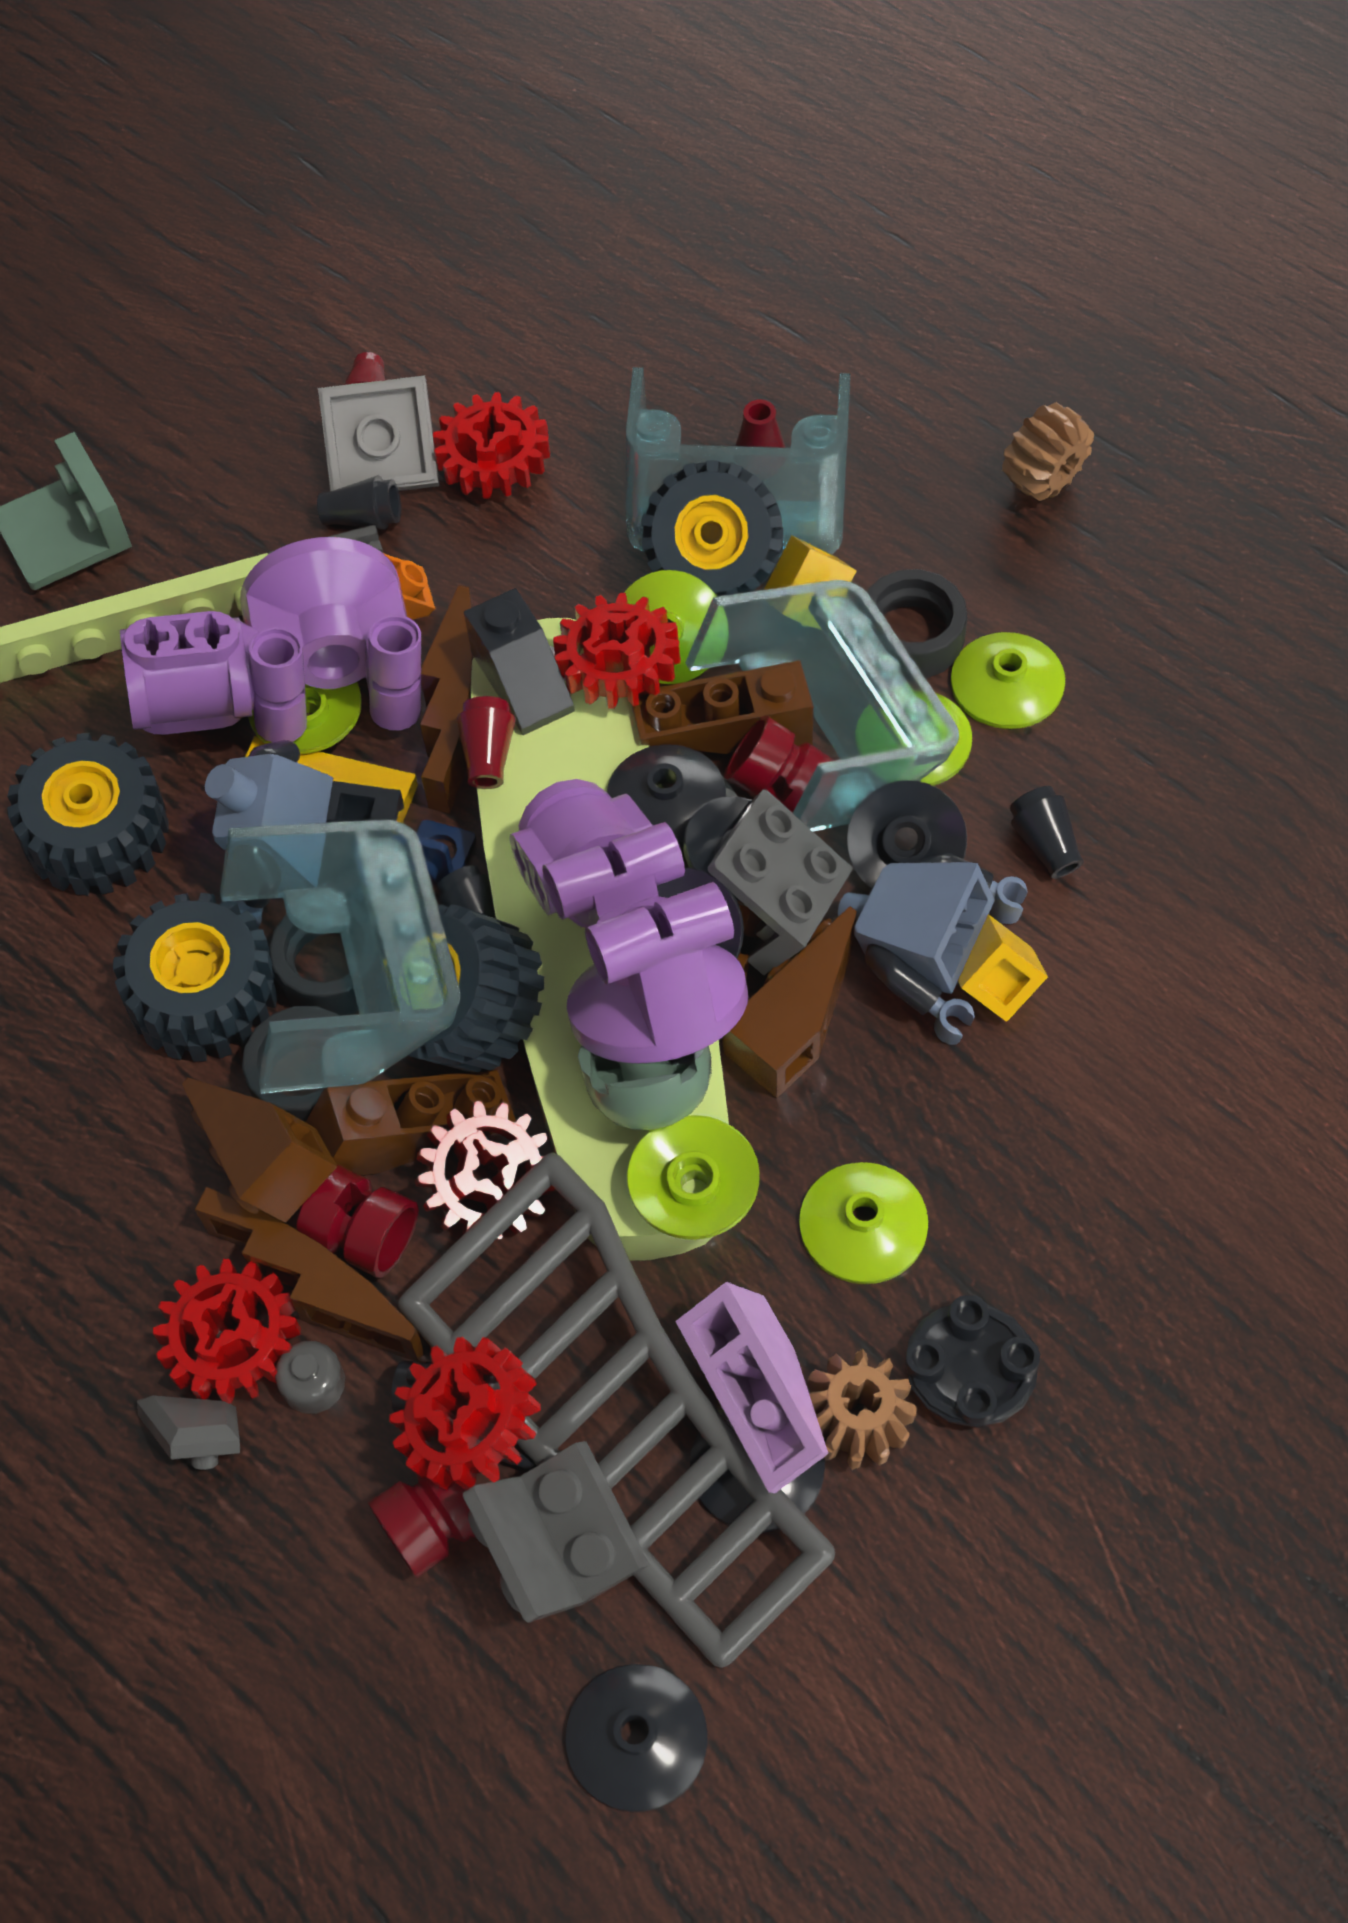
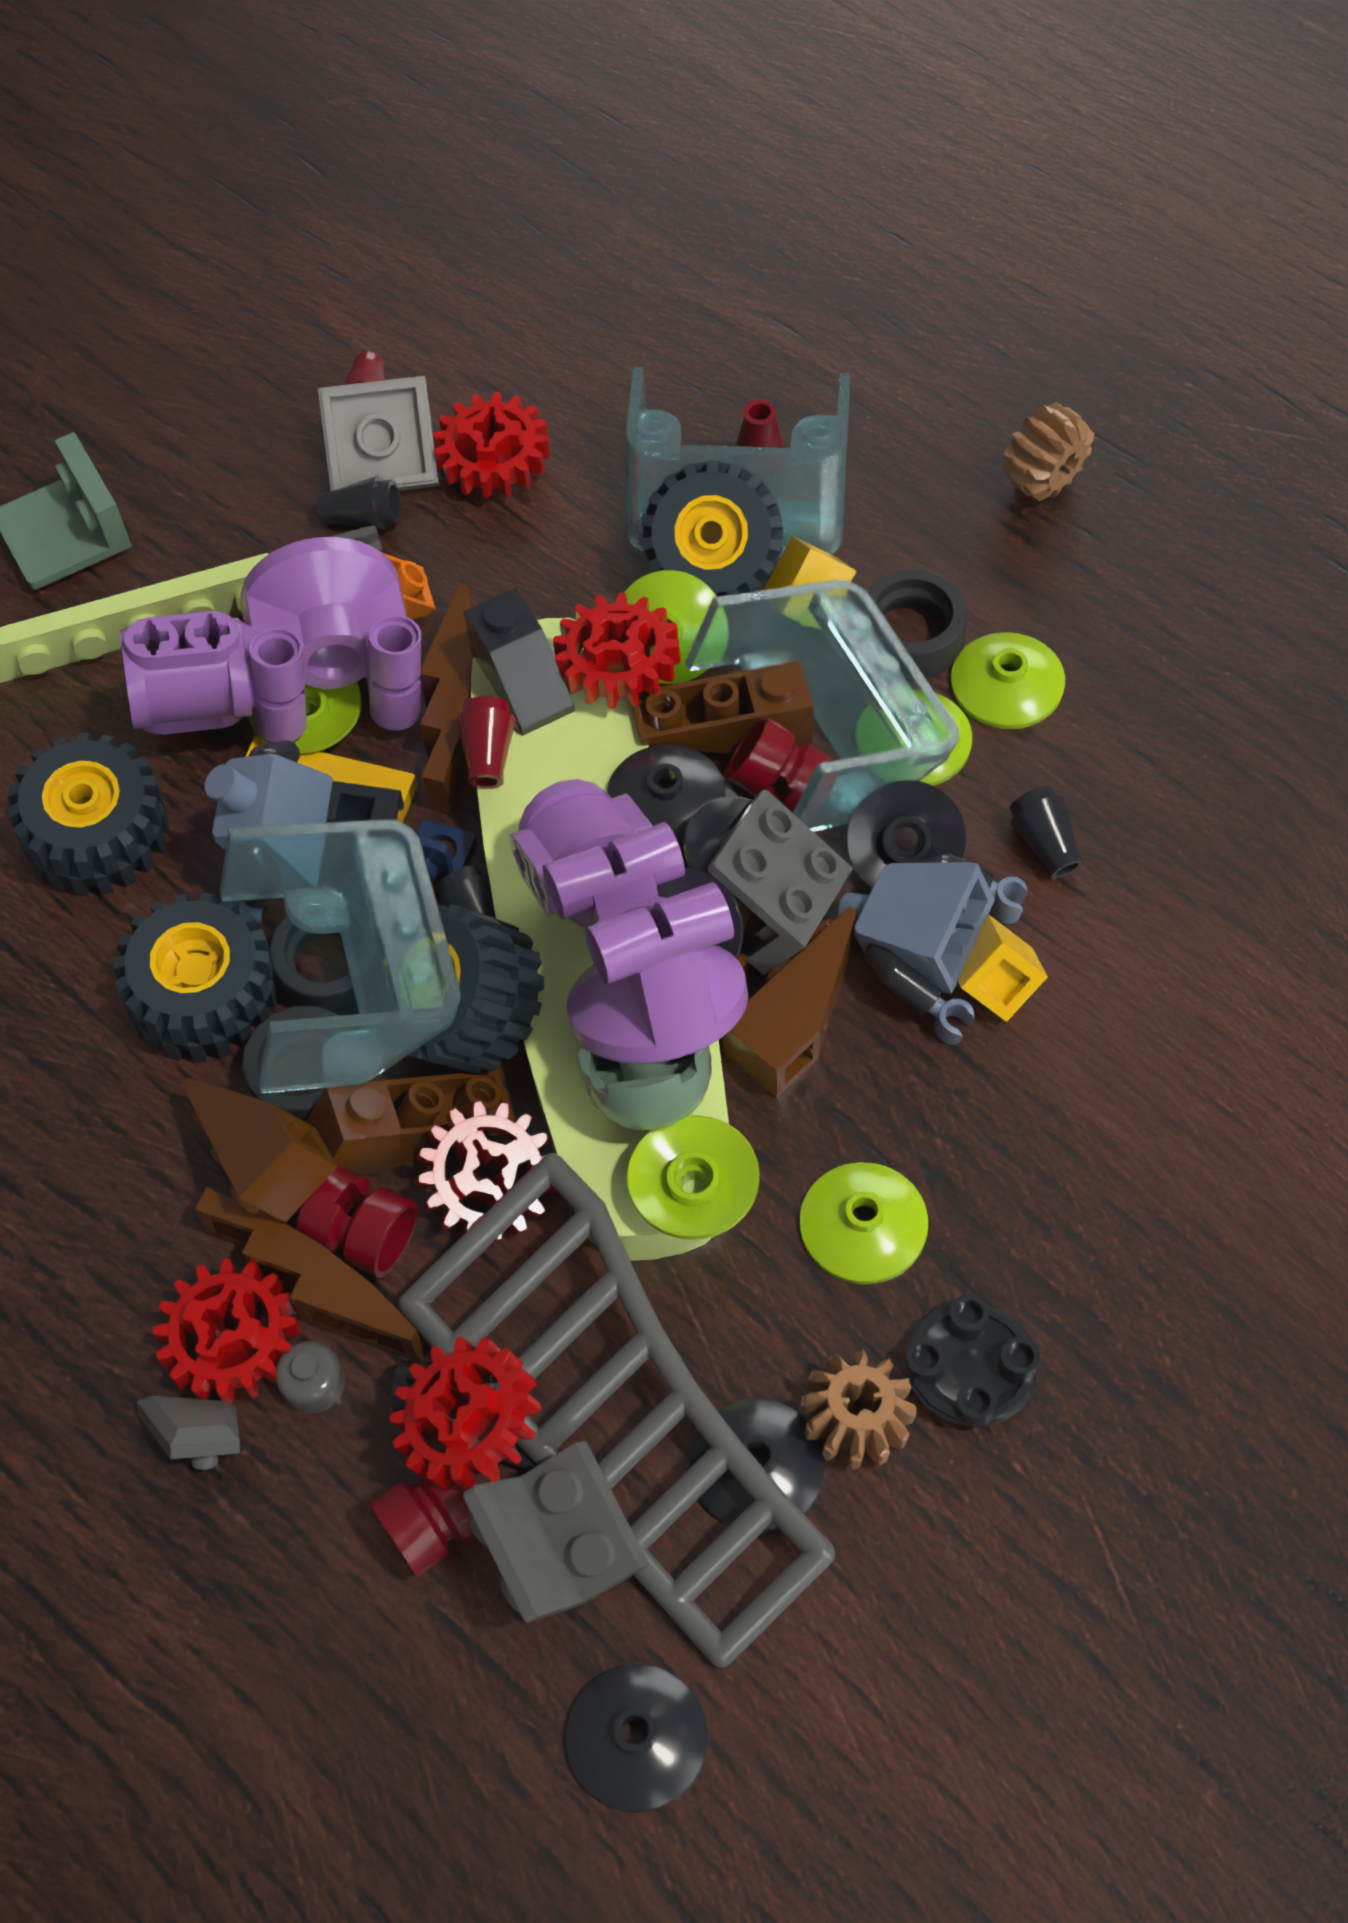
lavender slope [676,1282,828,1494] -> none

